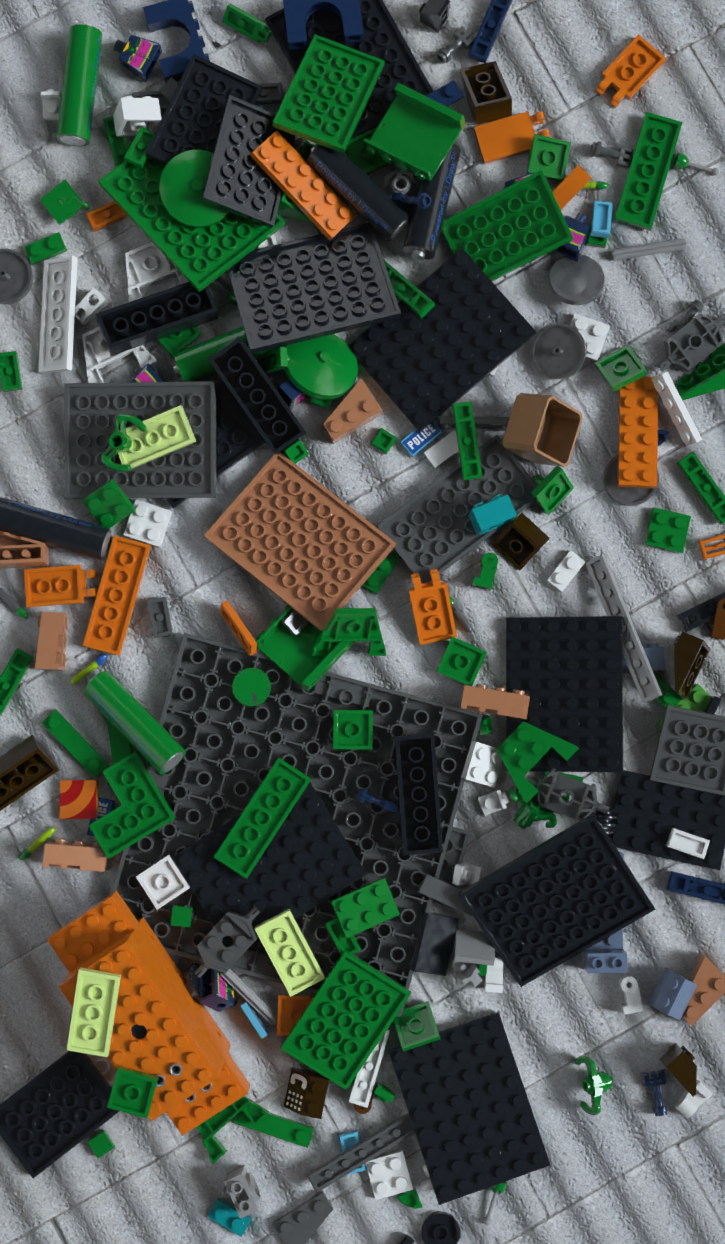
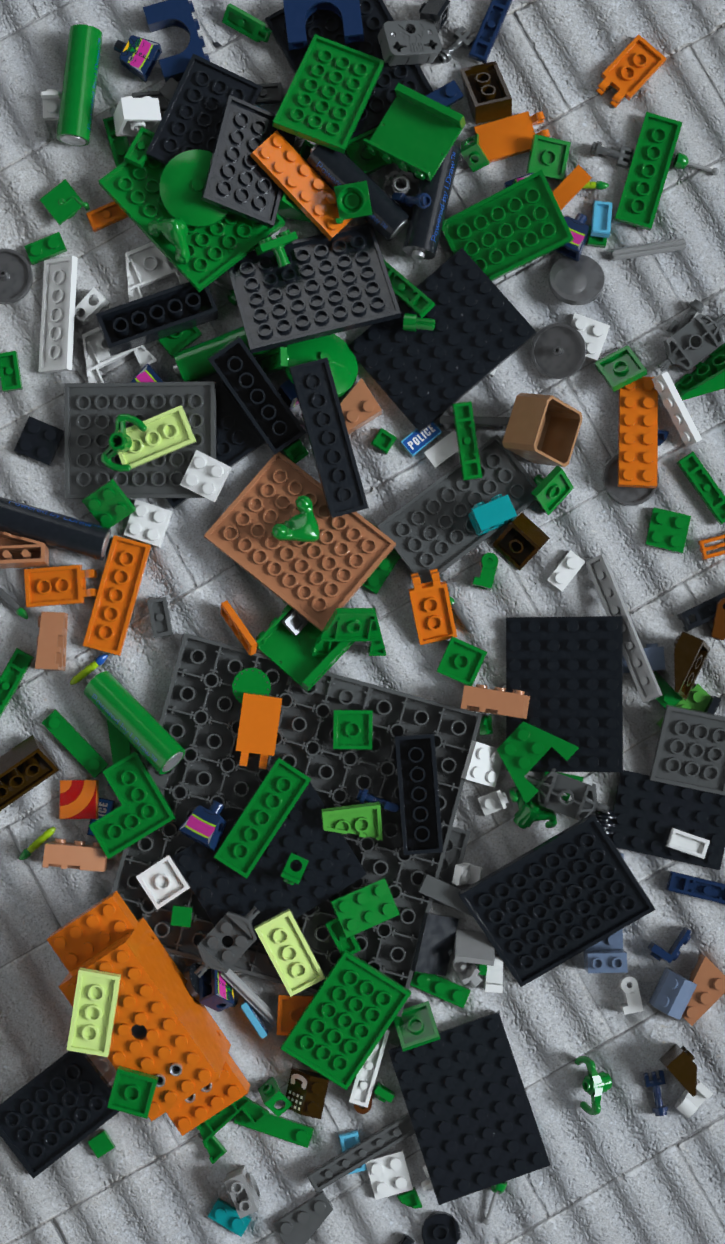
none -> black plate [14,416,65,466]
none -> green head [148,218,190,265]
none -> dark blue torso [179,800,226,851]
none -> white plate [180,450,232,502]
none -> orange tile [236,692,282,769]
none -> green plate [255,230,298,268]
none -> green bracket [258,1077,293,1117]
none -> green head [272,495,320,542]
none -> green bracket [281,853,309,885]
none -> black plate [289,358,369,518]
none -> bright green wing [321,802,383,841]
none -> green hat [334,181,373,224]
none -> dark grey axle [378,19,442,66]
none -> green piece [403,313,435,332]
none -> green plate [410,972,471,1008]
none -> green bracket [460,133,489,172]
none -> dark blue bracket [647,927,691,963]

